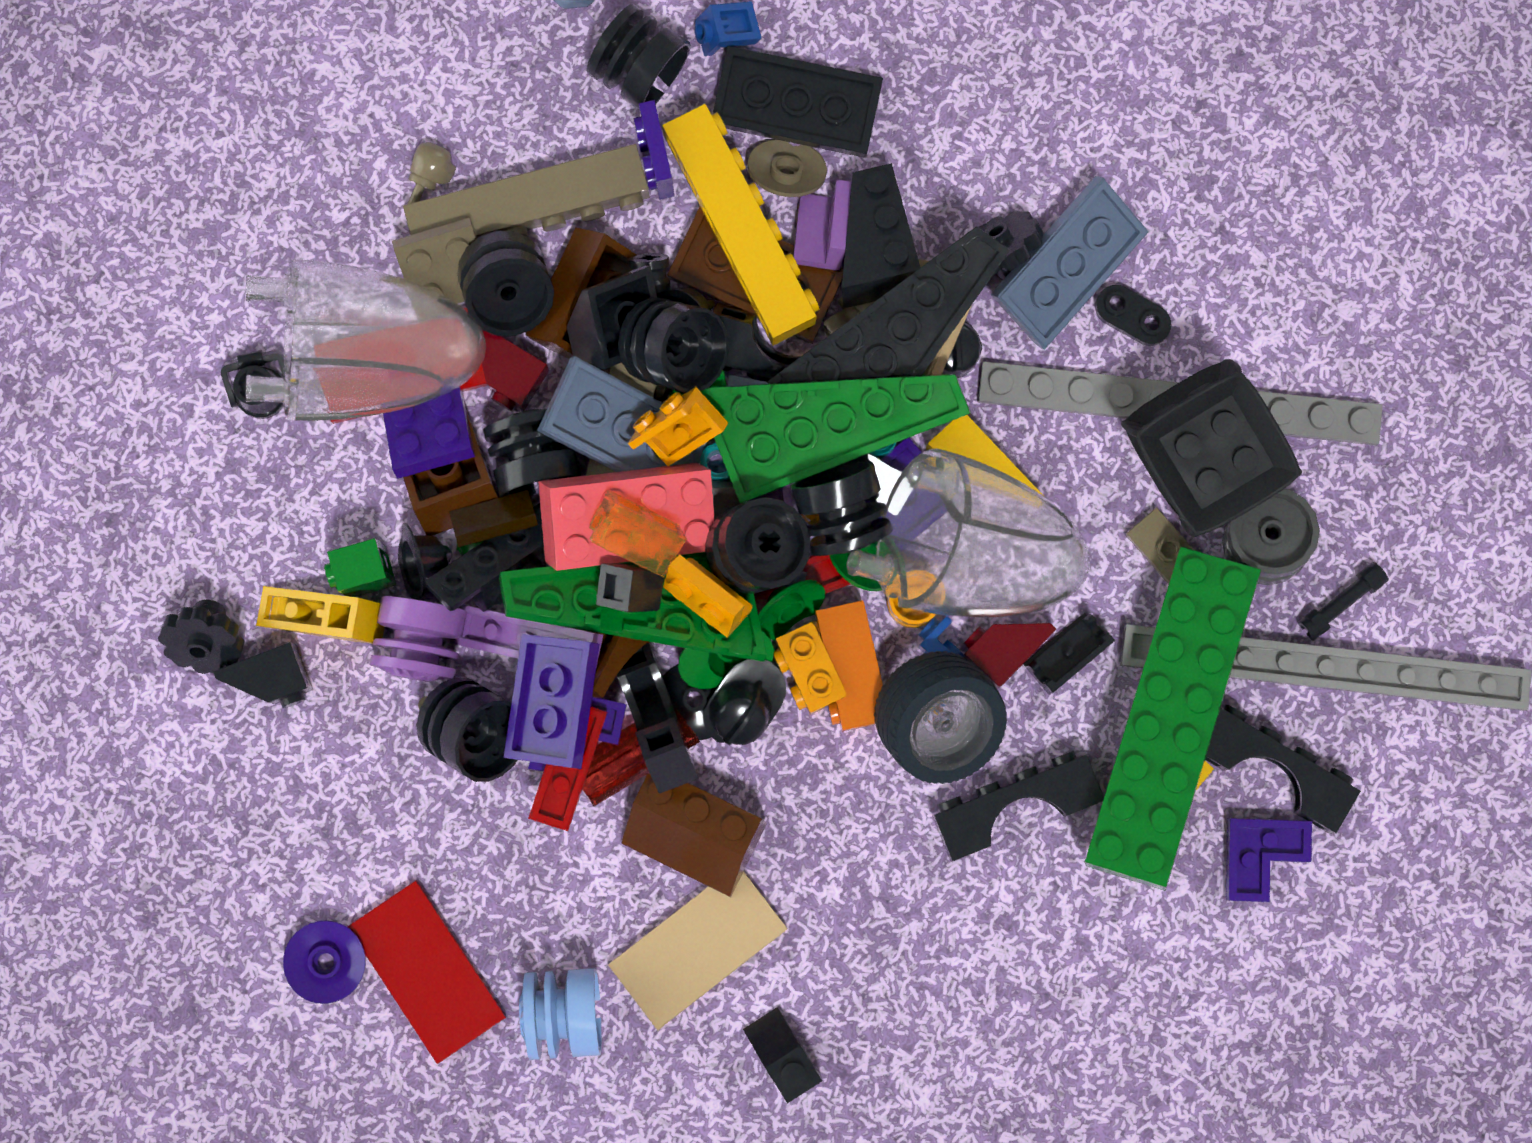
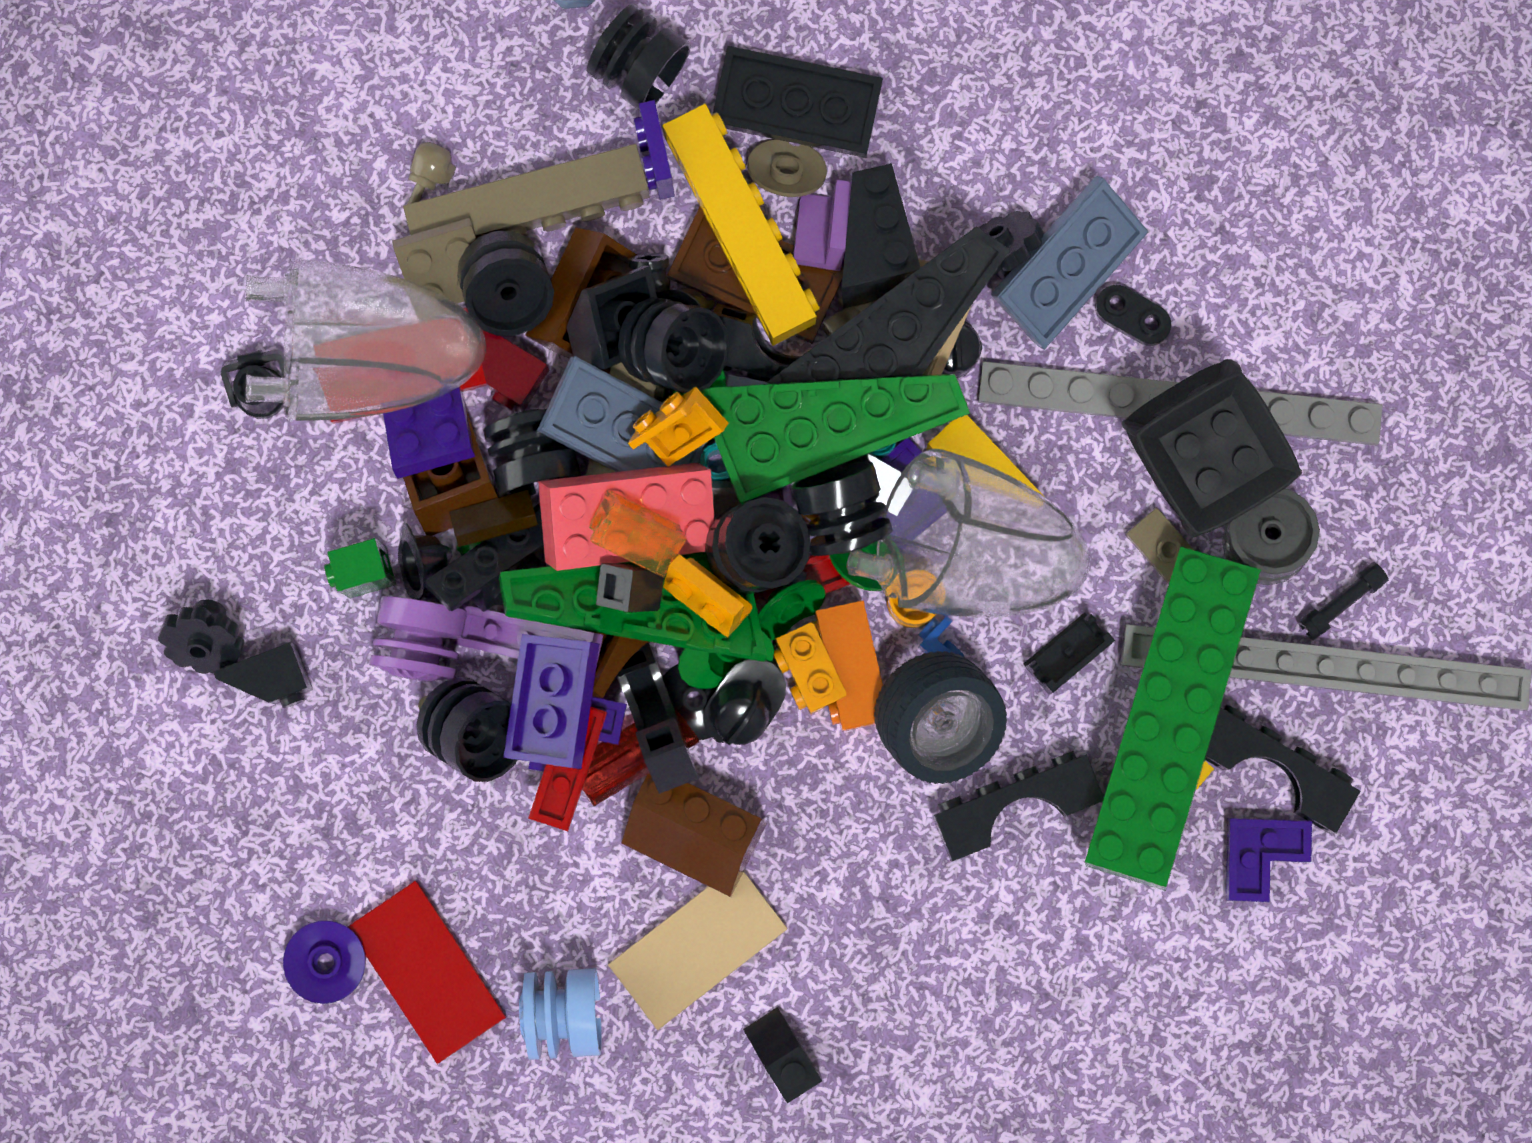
yellow slope [256,586,384,644] -> none
blue bracket [695,1,762,56] -> none
dark red slope [963,623,1056,689] -> none

